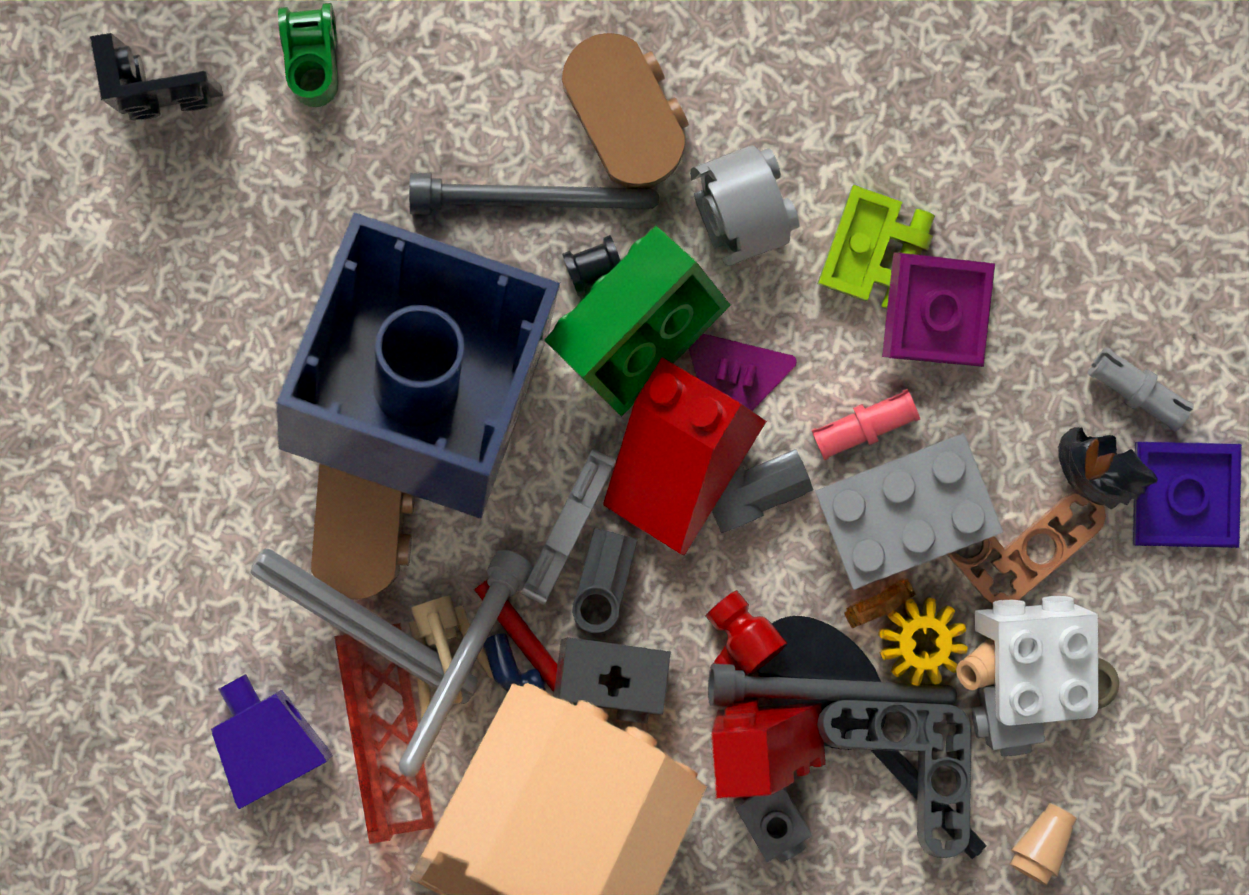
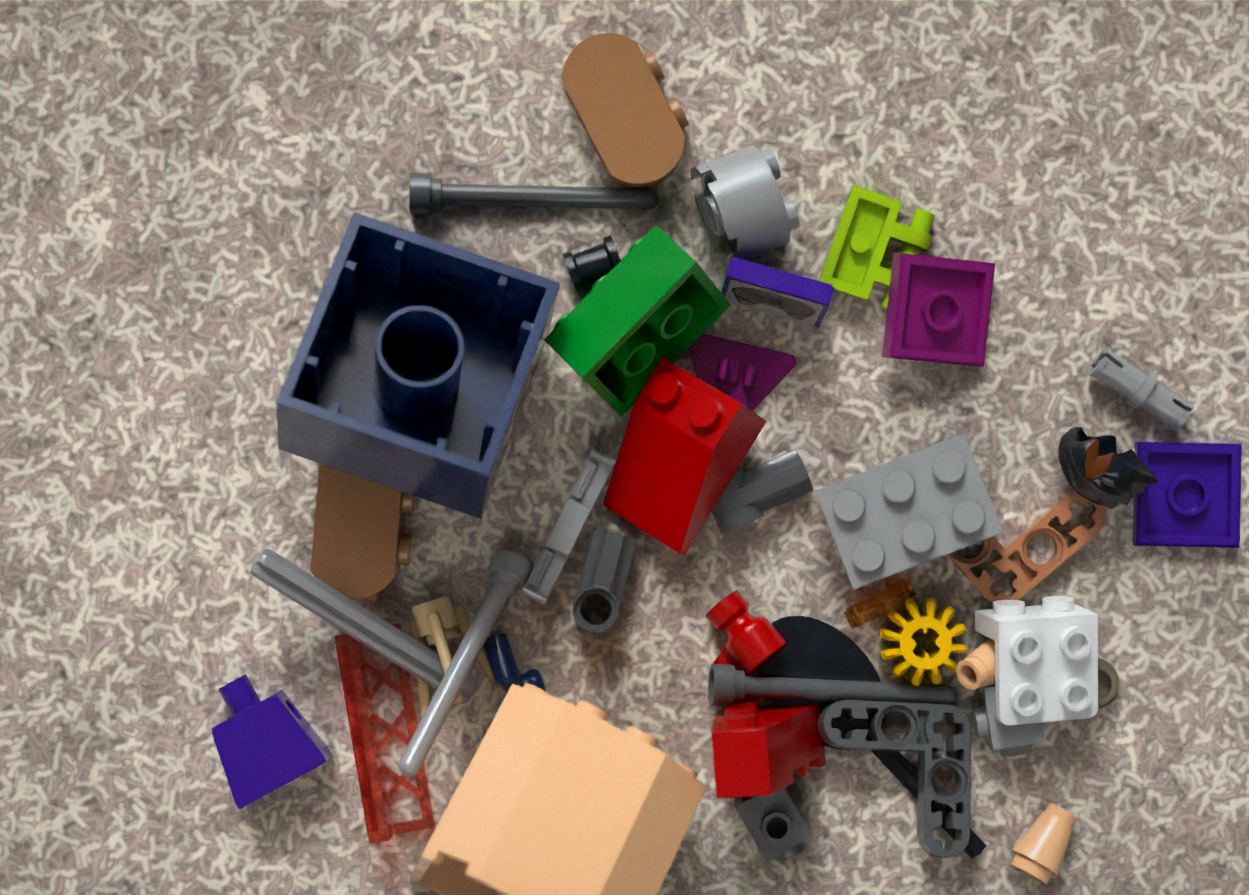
black bracket [90,33,223,120] -> none
green piece [278,3,338,107] -> none
red bar [474,579,558,693] -> none
dark grey brick [553,637,671,724] -> none
coral pin [811,389,921,461] -> none
none -> tile [721,257,835,328]

